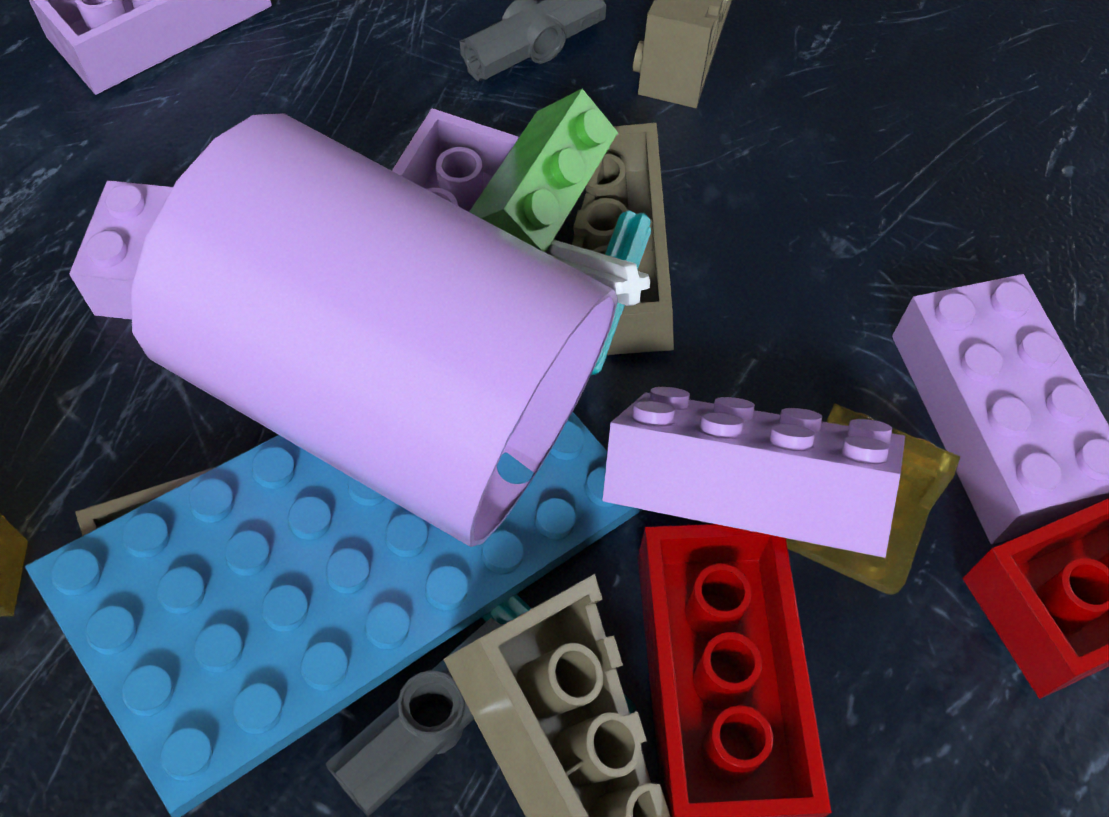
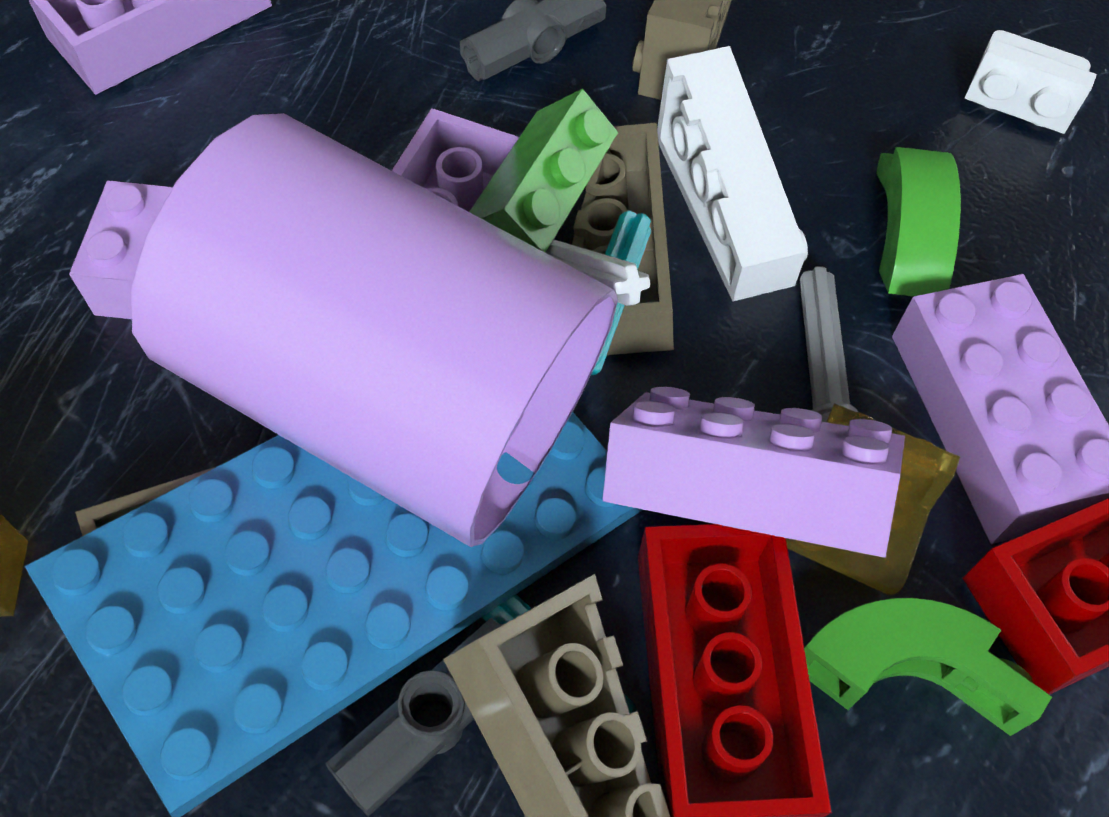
none -> white wedge [657,46,808,302]
none -> light grey axle [800,266,858,426]
none -> bright green arch [804,598,1052,736]
none -> bright green arch [876,147,961,296]
none -> white bracket [964,30,1097,134]

